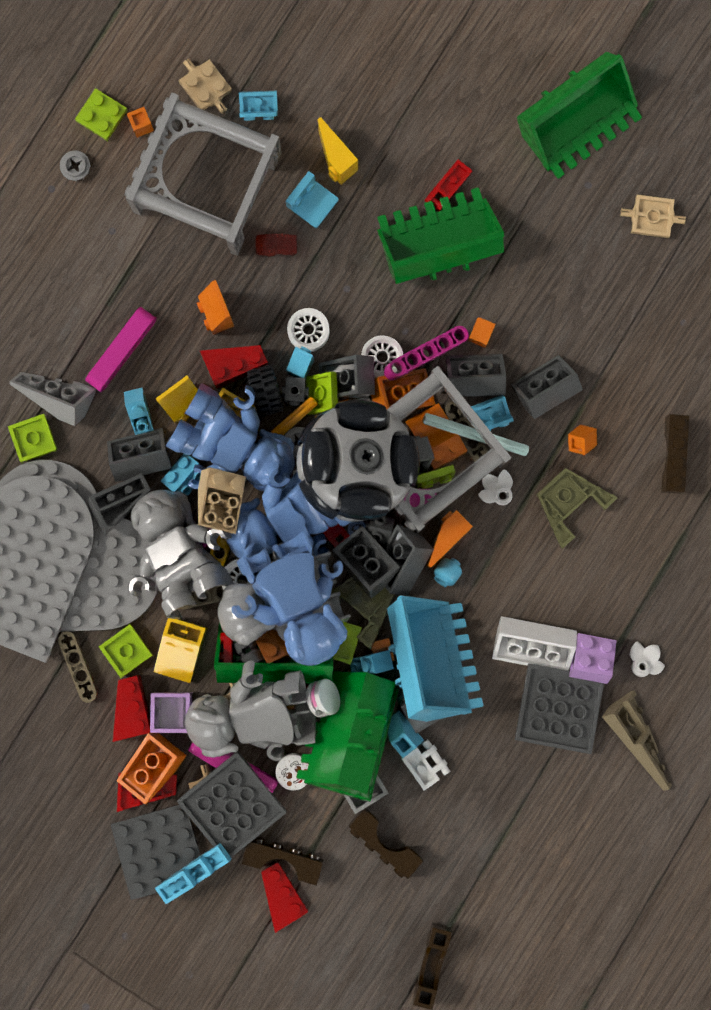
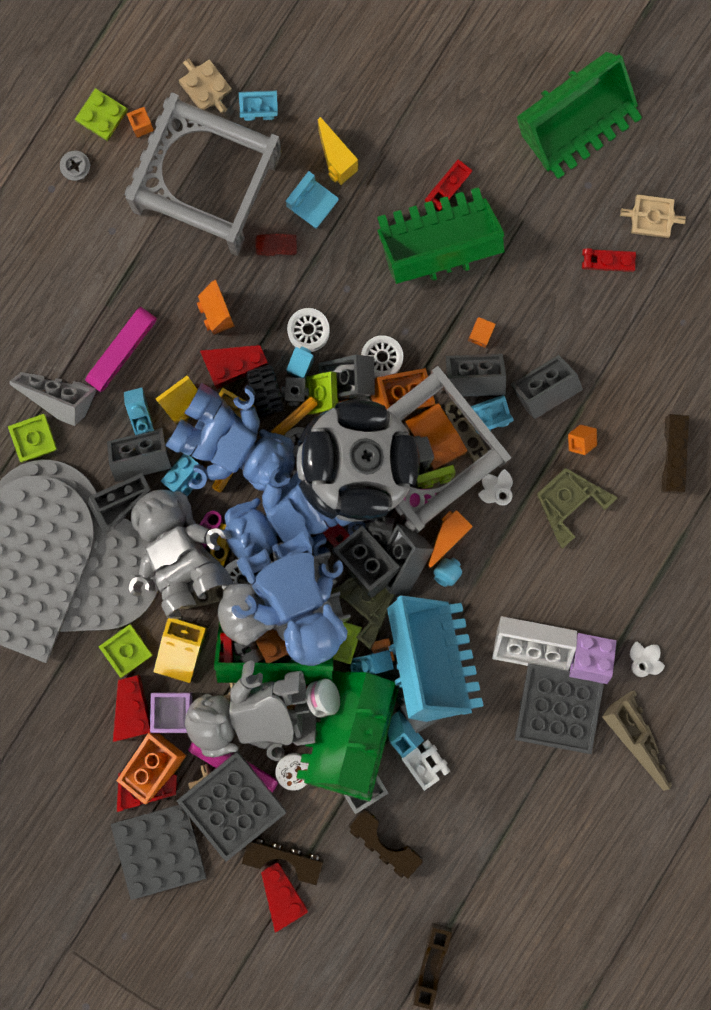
dark tan beam [58,631,98,703] -> none
medium azure slope [155,843,232,904] -> none
tan slope [198,467,246,534] -> none
dark pink beam [384,326,469,380] -> none
light aqua axle [423,413,529,456] -> none
none -> red plate [582,248,636,272]

